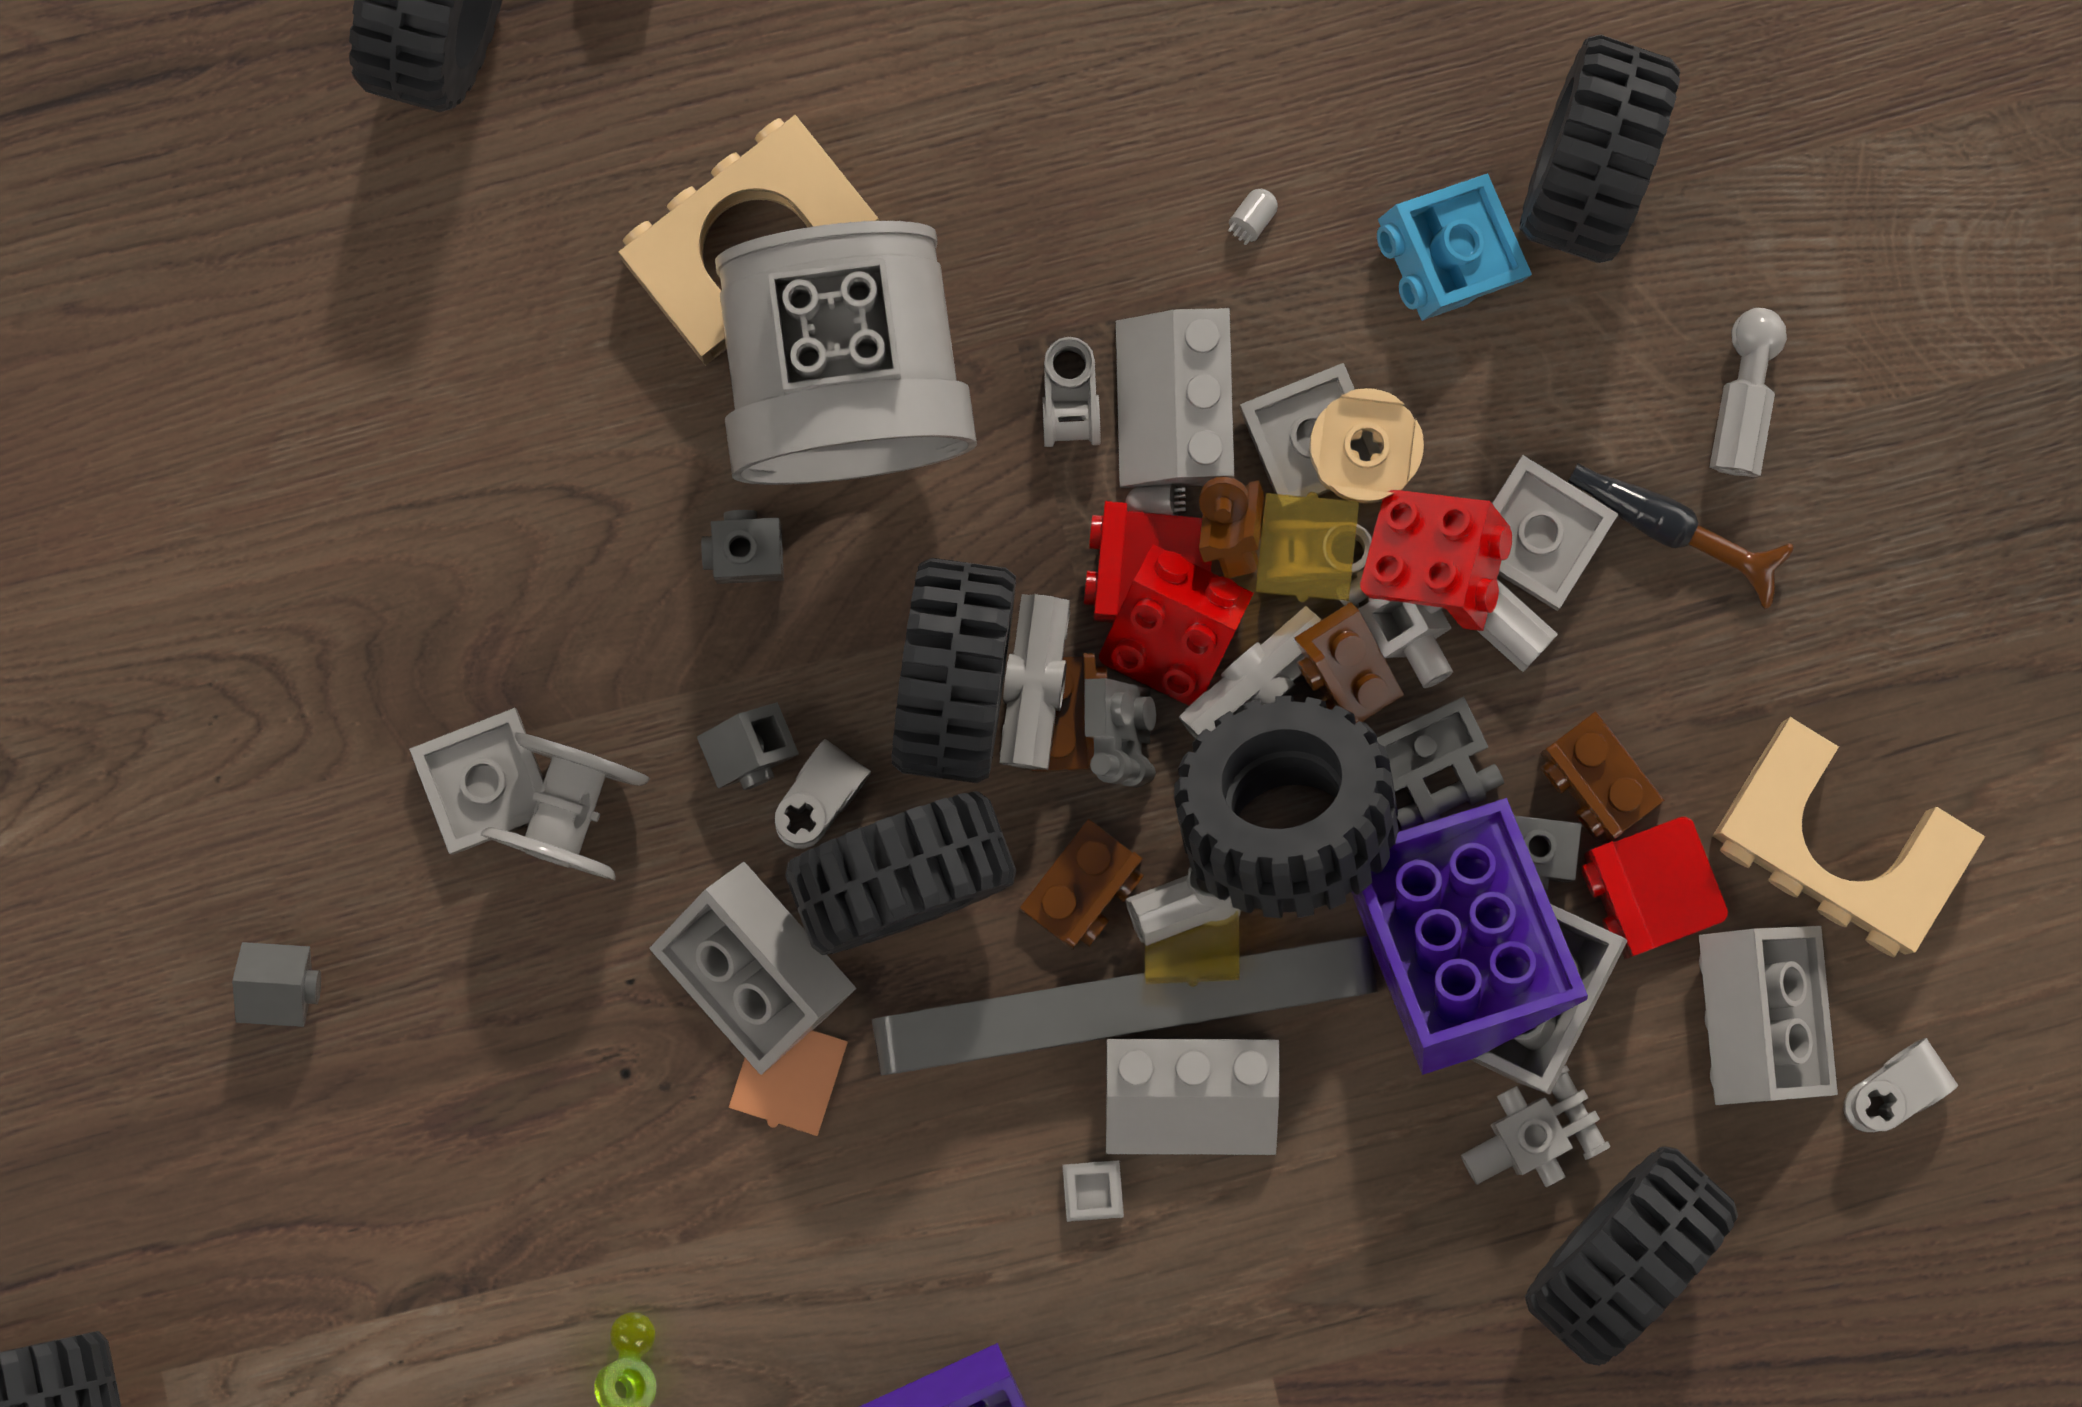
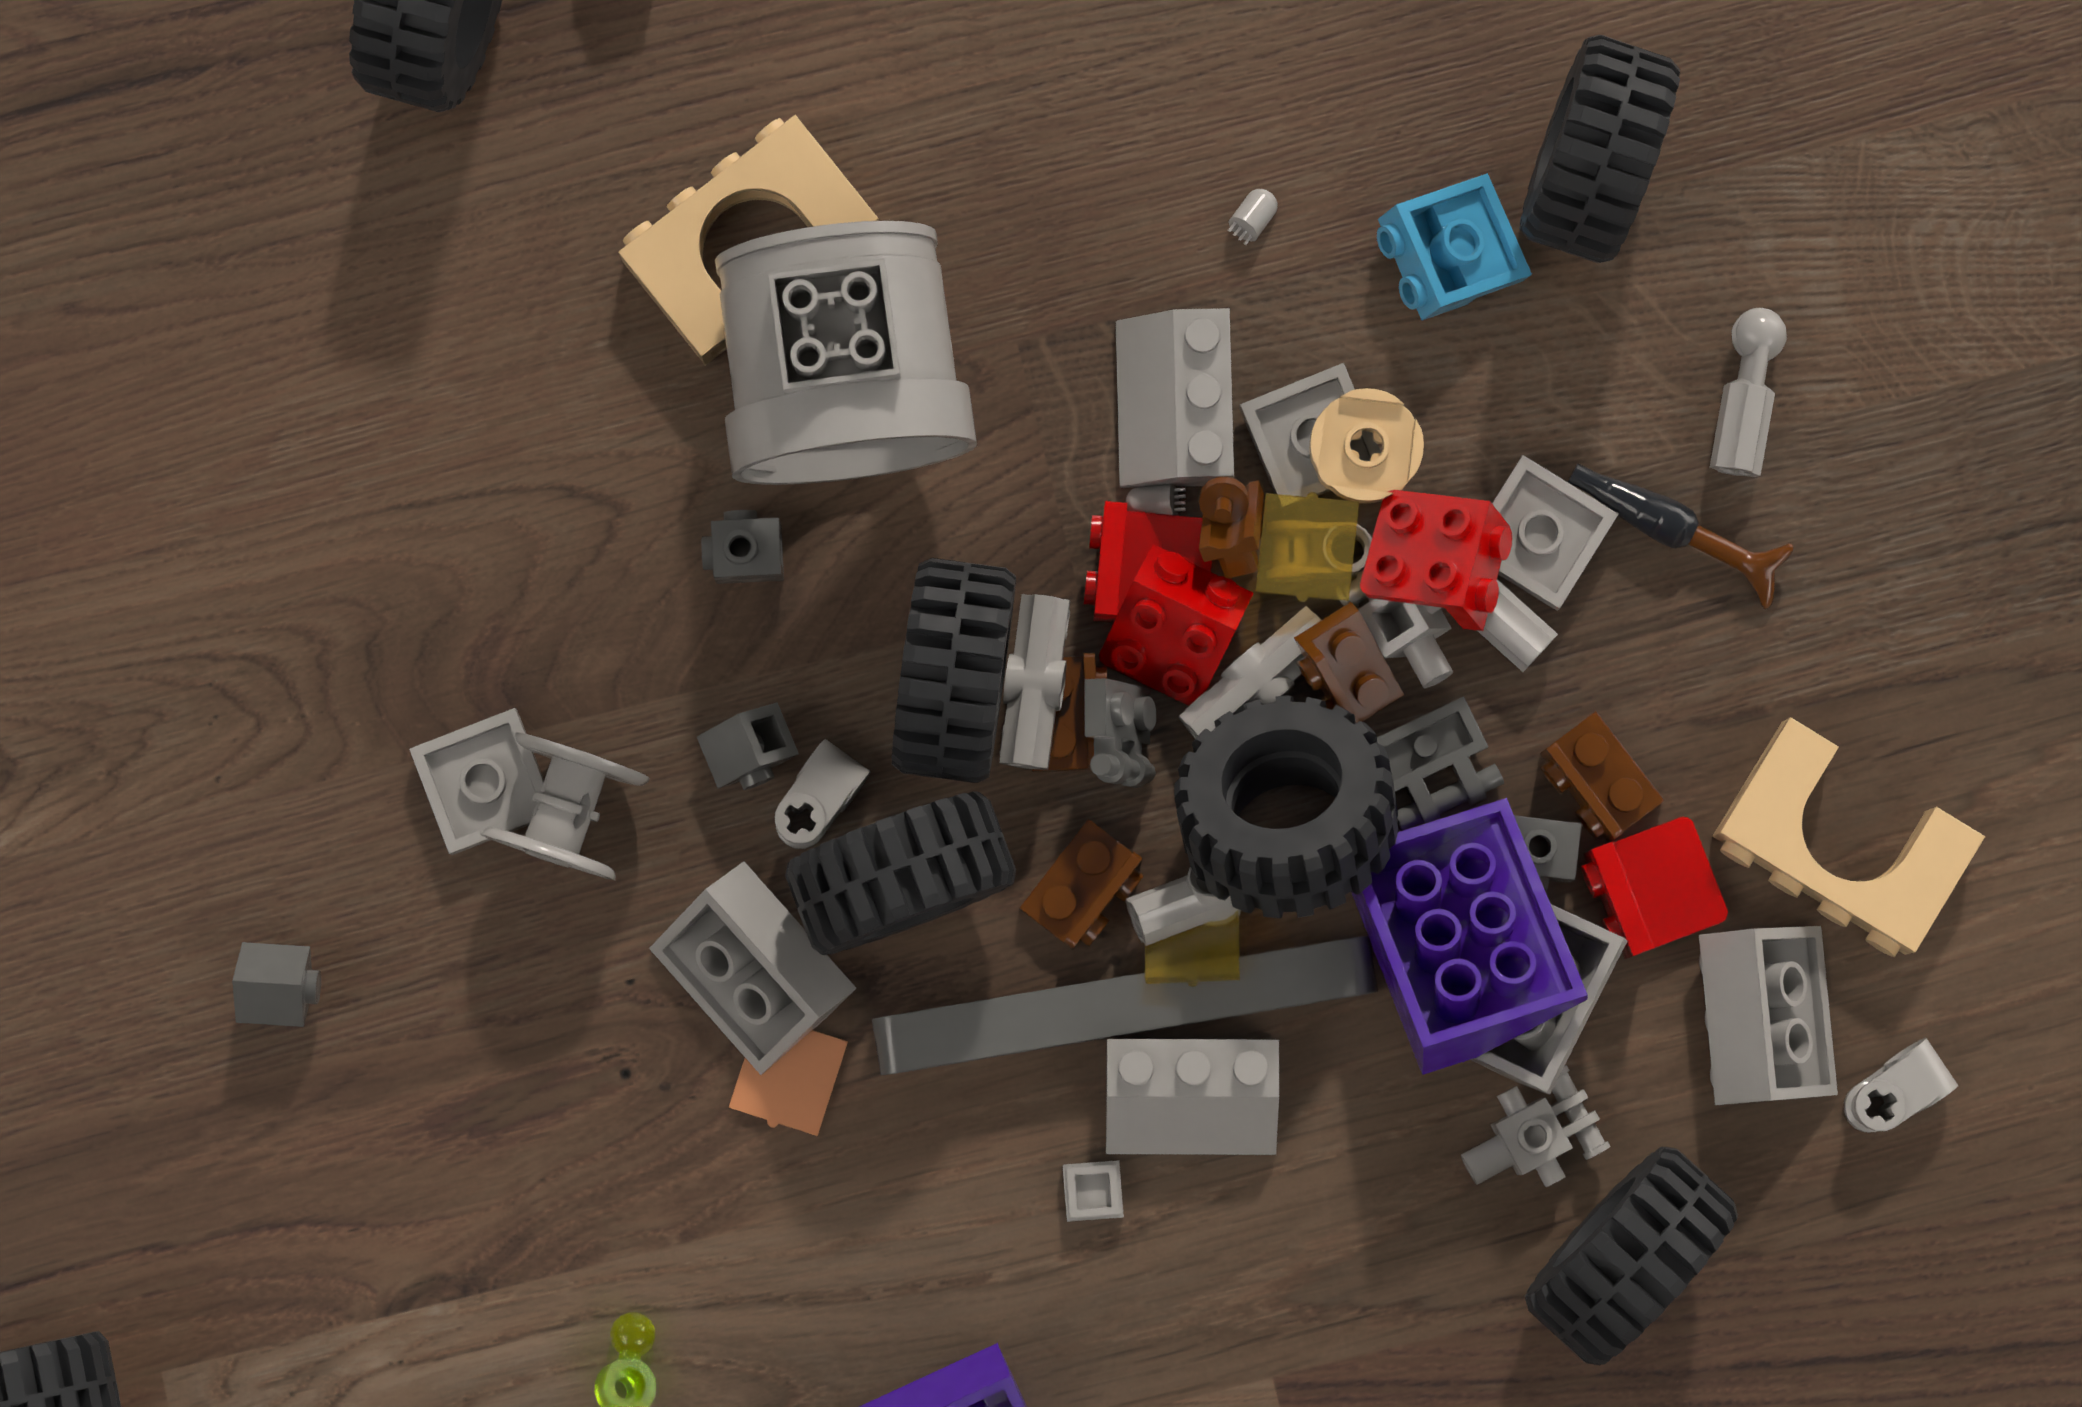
light grey piece [1042,337,1101,447] -> none

